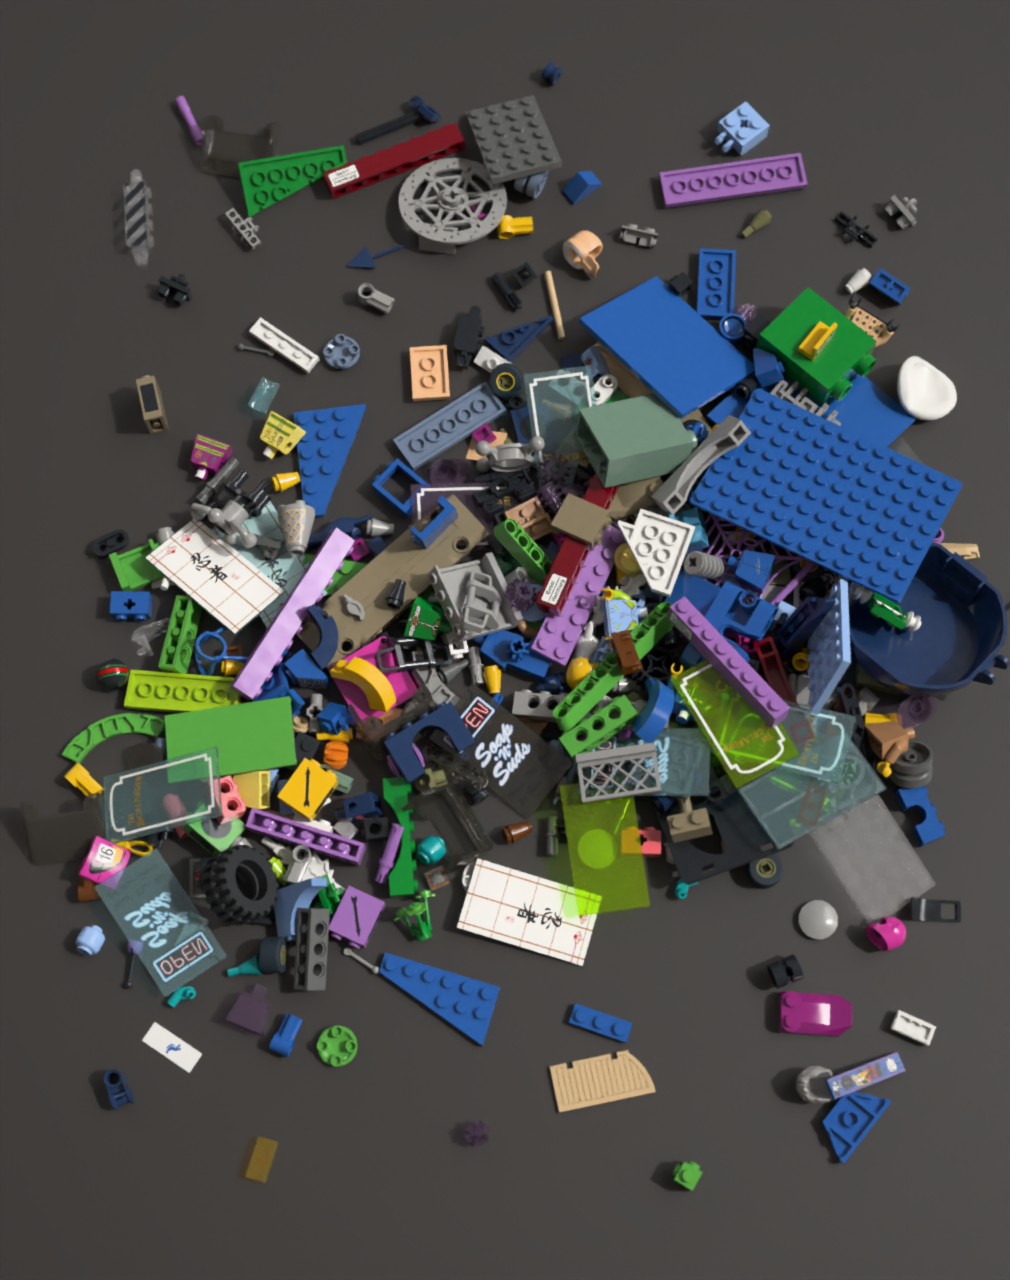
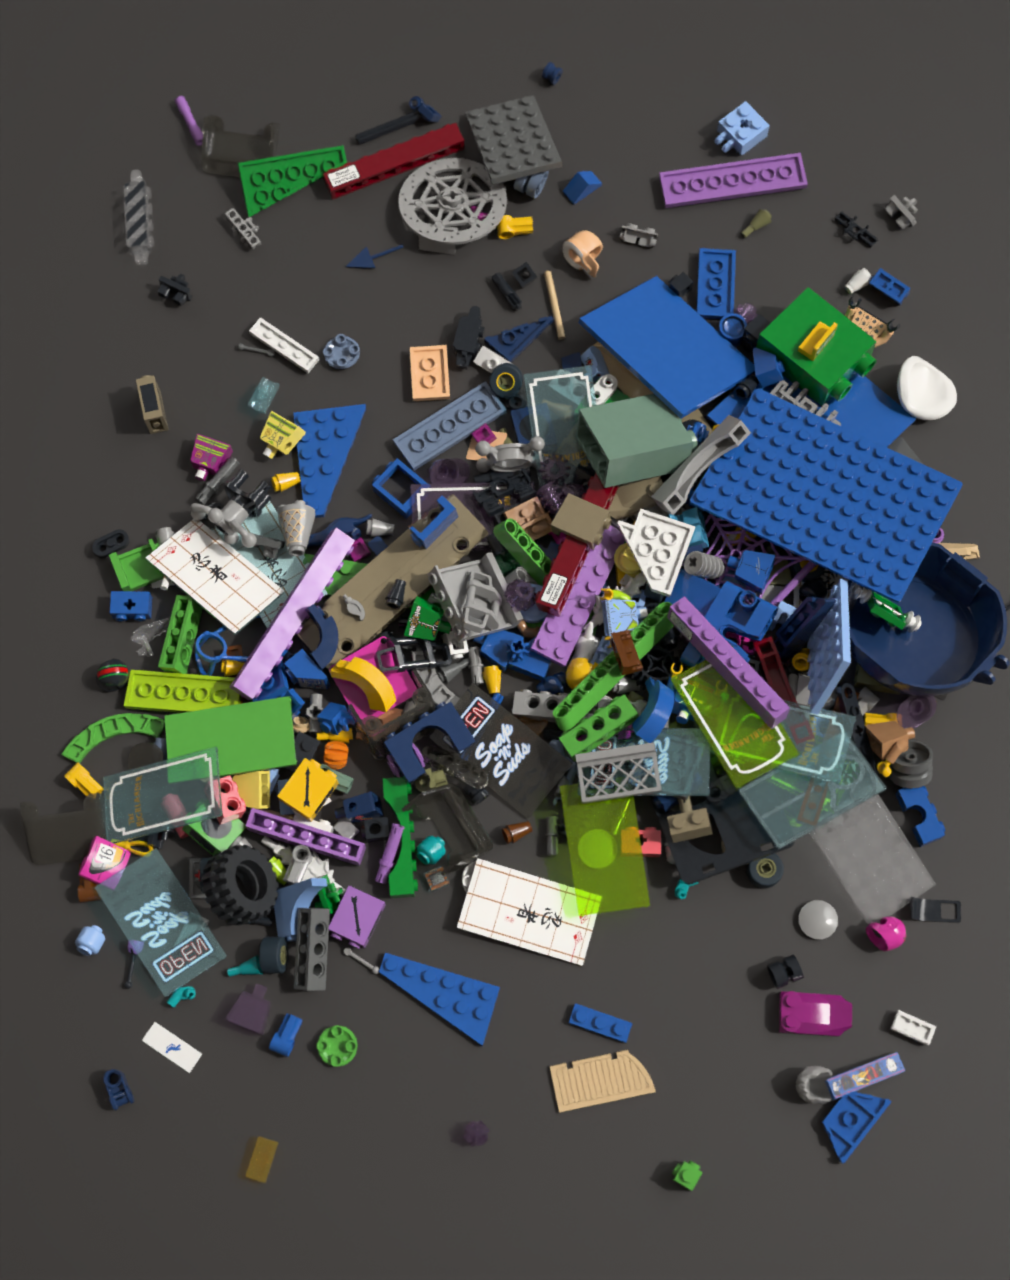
light grey piece [358,283,394,314] -> none
plant [392,889,436,941] -> none

